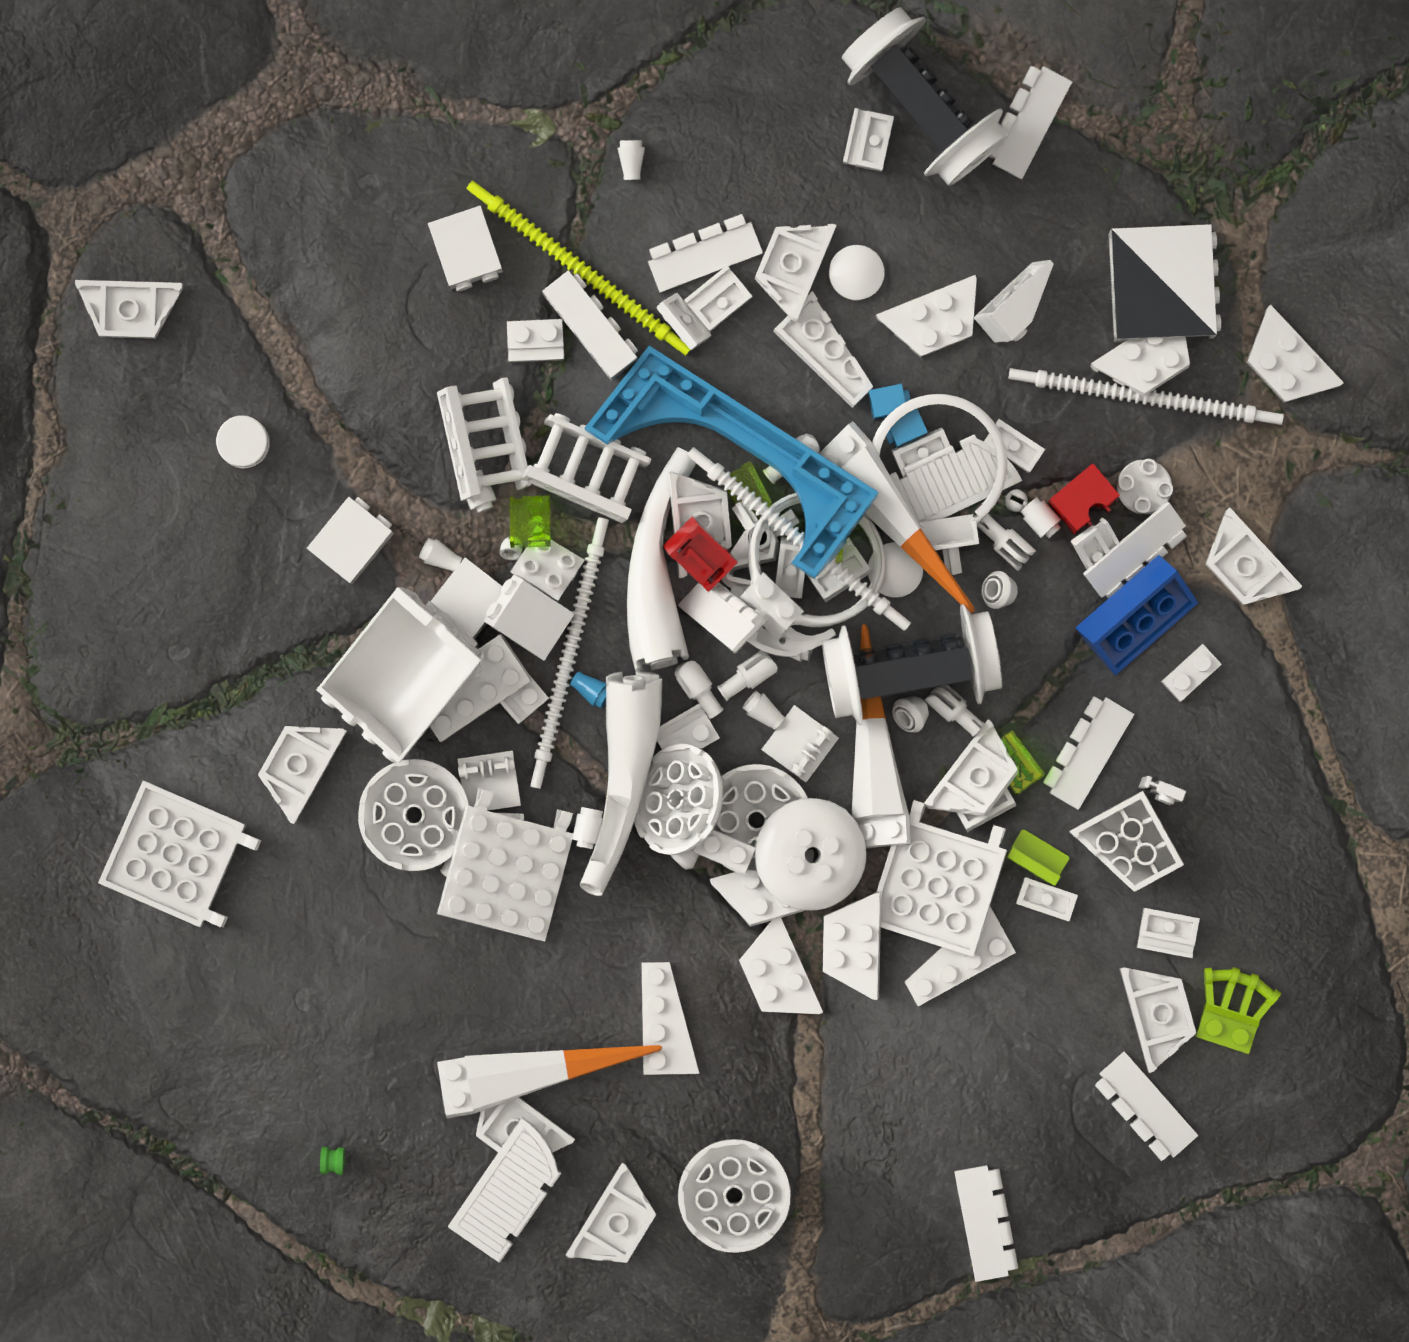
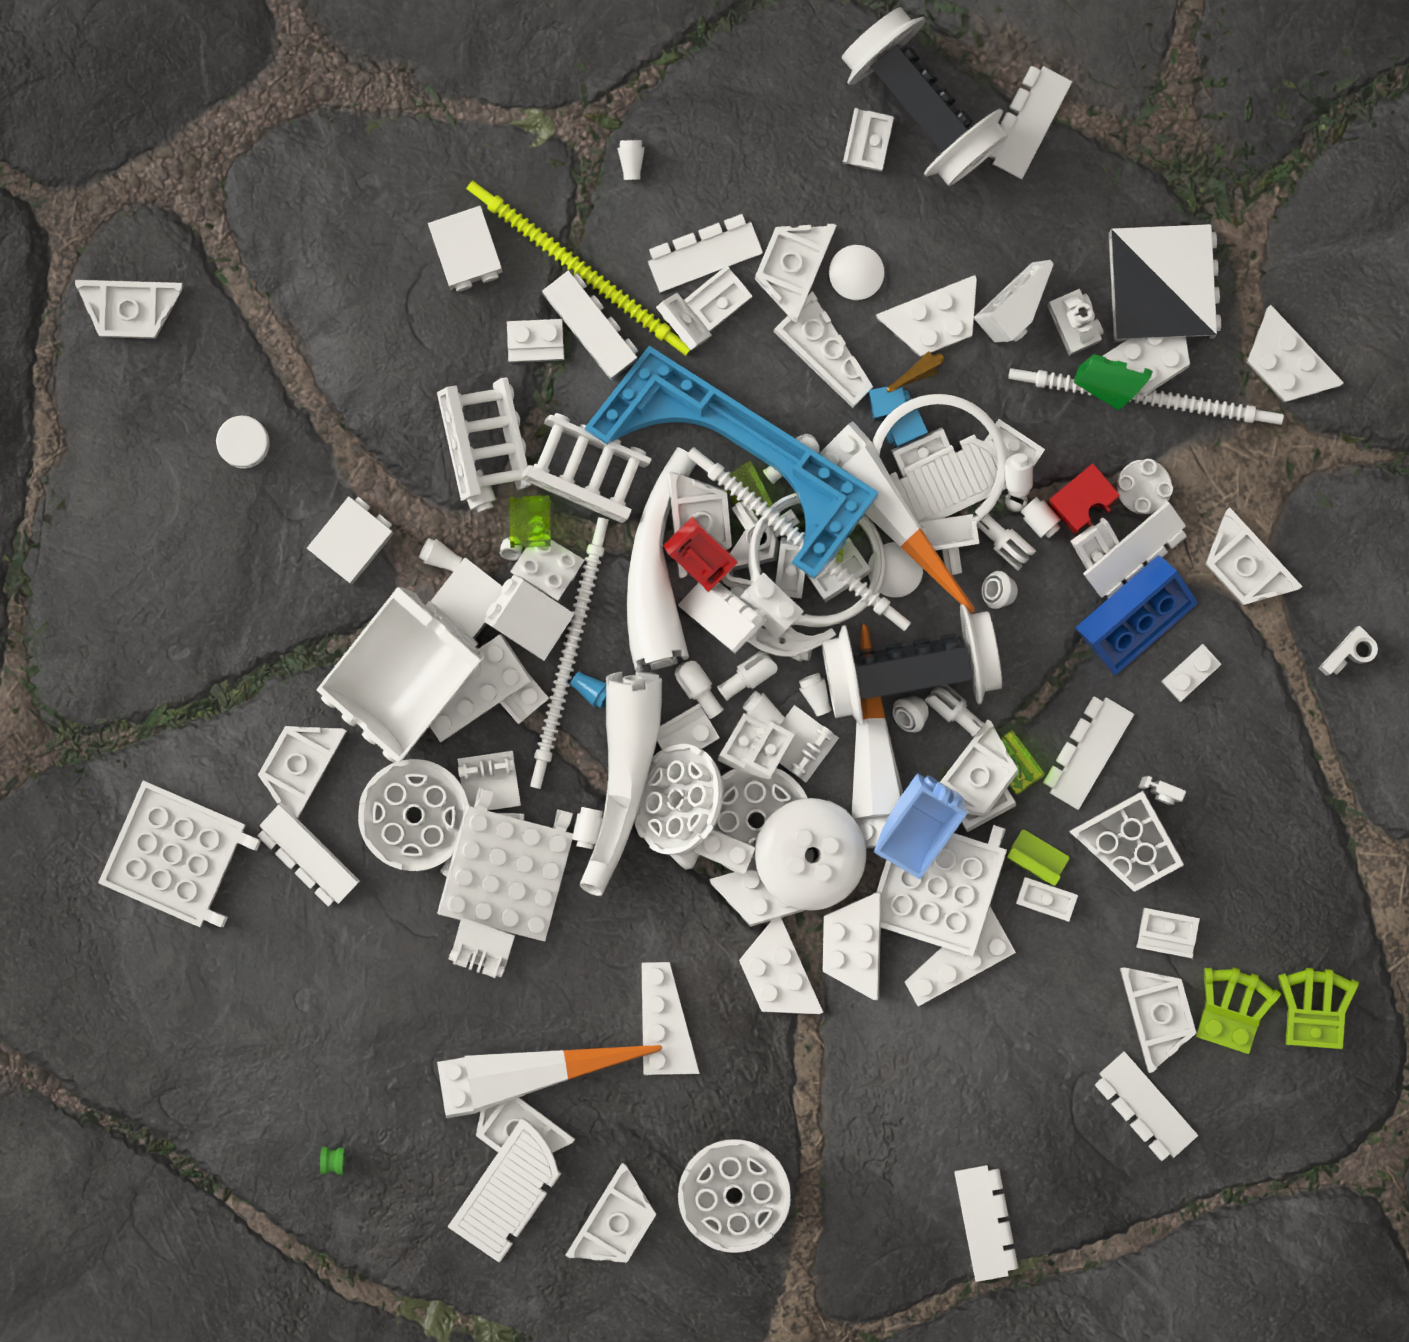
none -> white windscreen [257,803,360,907]
none -> white hinge [448,918,515,978]
none -> white slope [718,713,795,779]
none -> white cone [799,673,832,716]
none -> light blue piece [874,773,968,879]
none -> pearl gold piece [886,351,944,393]
none -> white brick [1005,454,1033,497]
none -> white brick [1047,289,1104,356]
none -> green slope [1073,354,1153,411]
none -> lime plate [1278,968,1359,1049]
none -> white plate [1318,626,1378,676]

